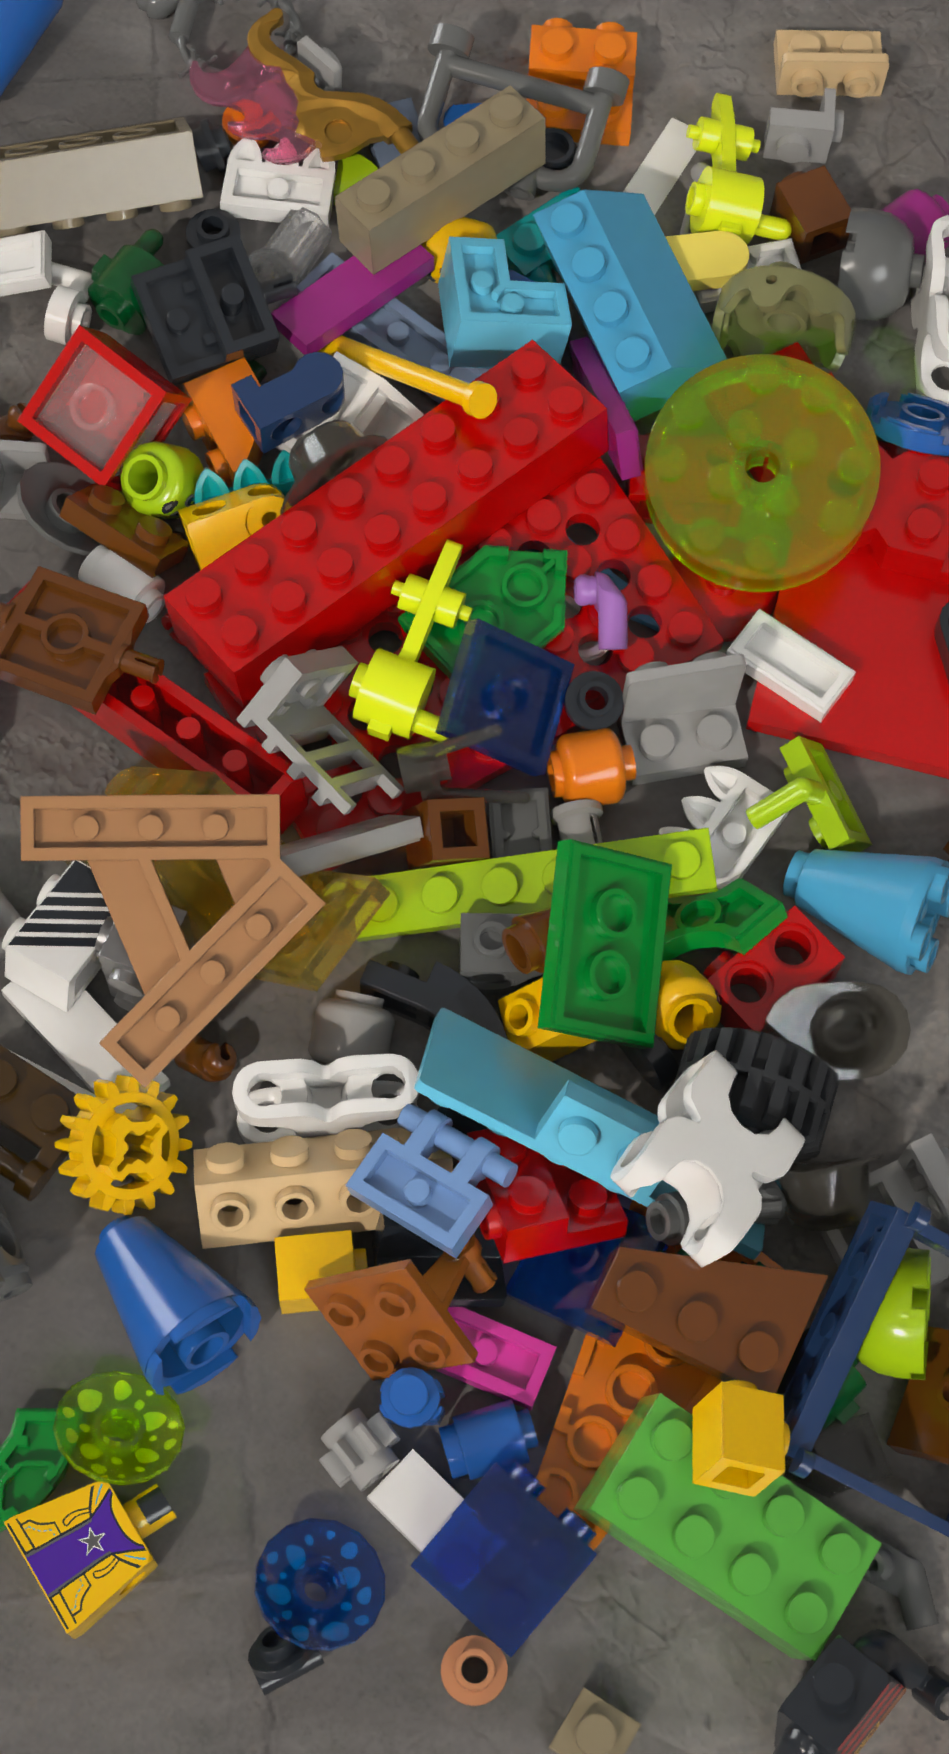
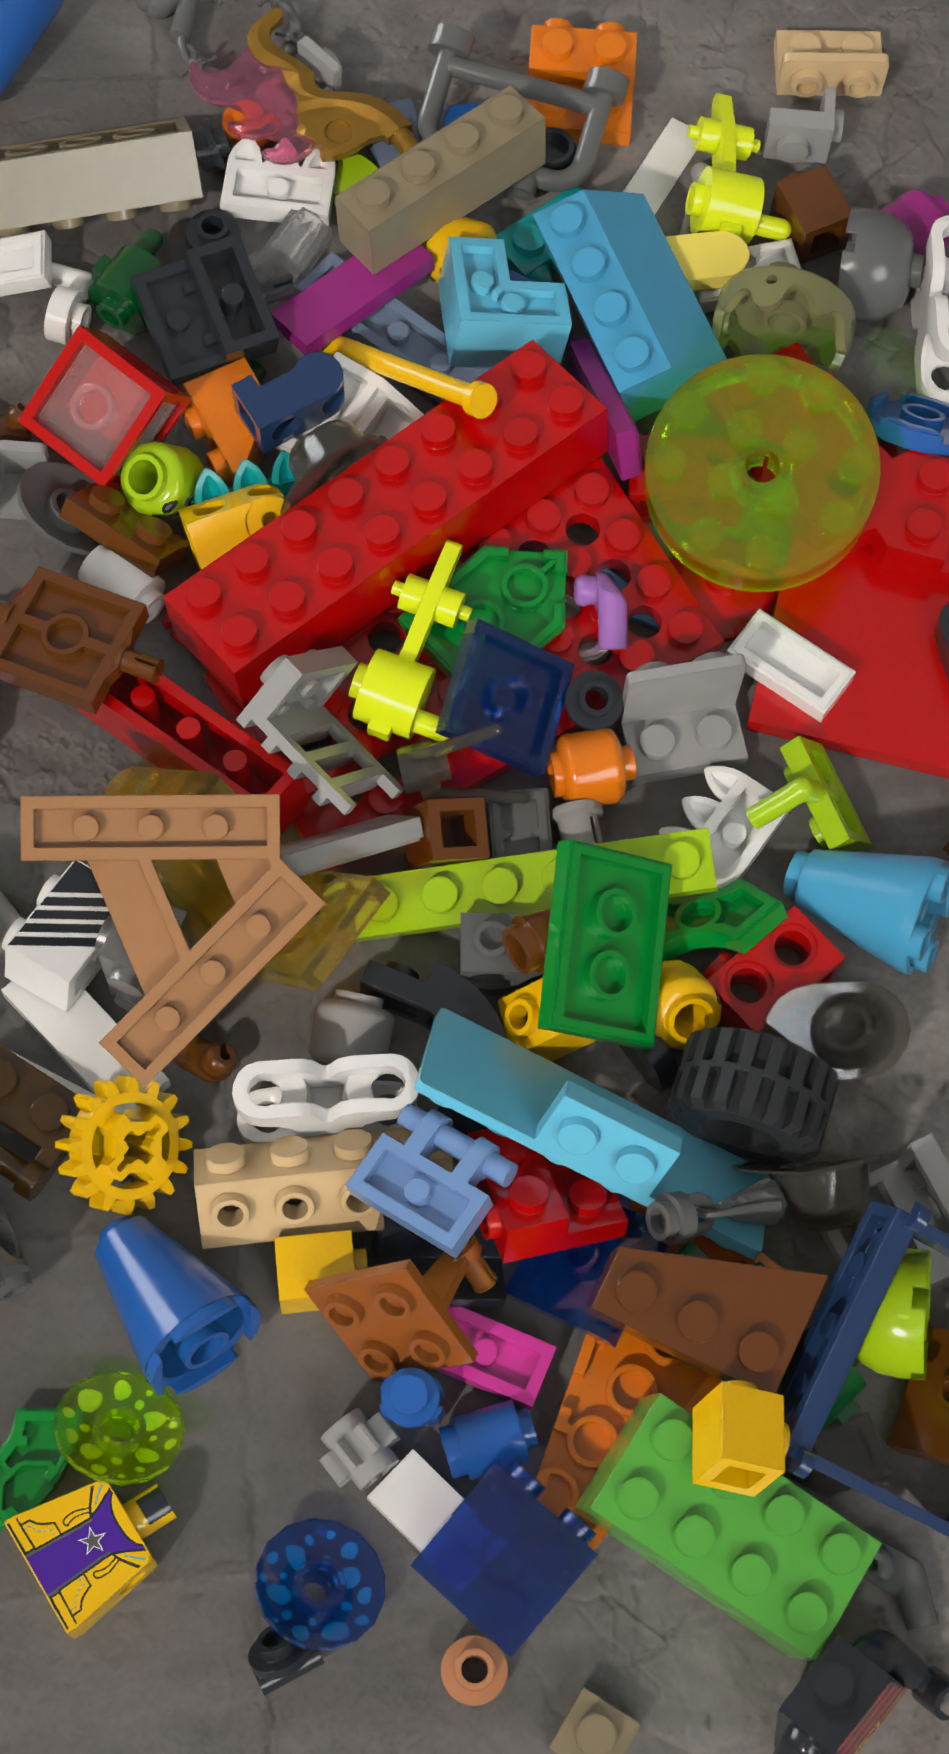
white piece [610,1050,805,1268] -> none

